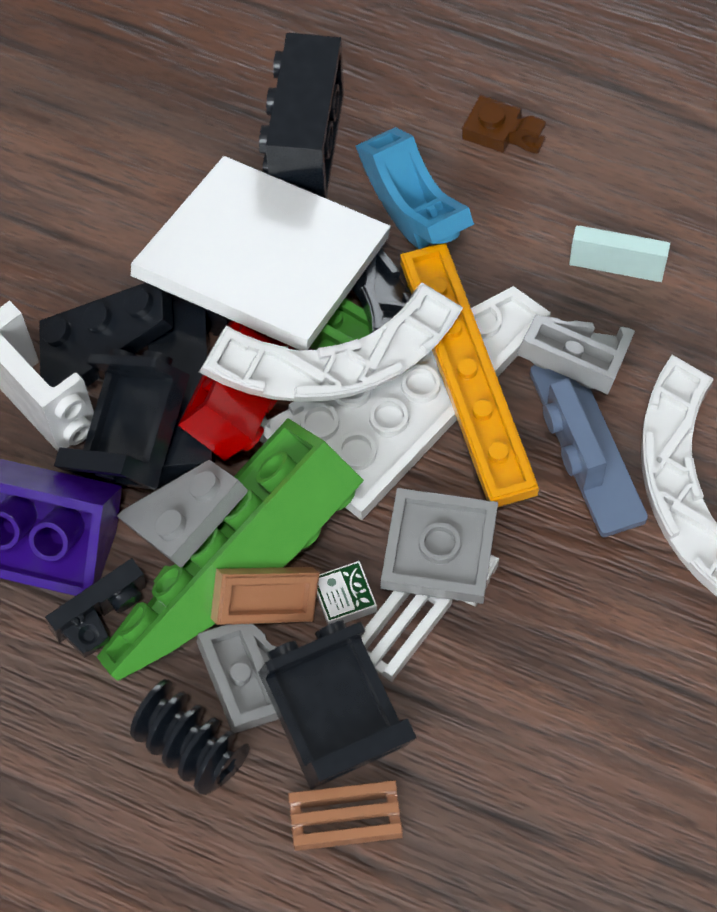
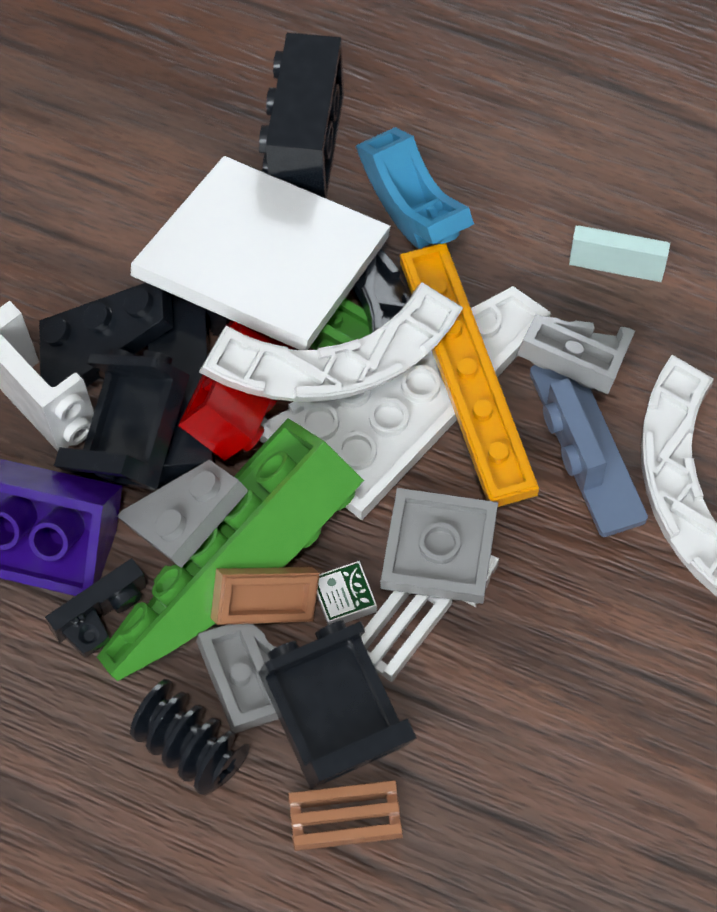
reddish brown plate [462,95,546,153] -> none

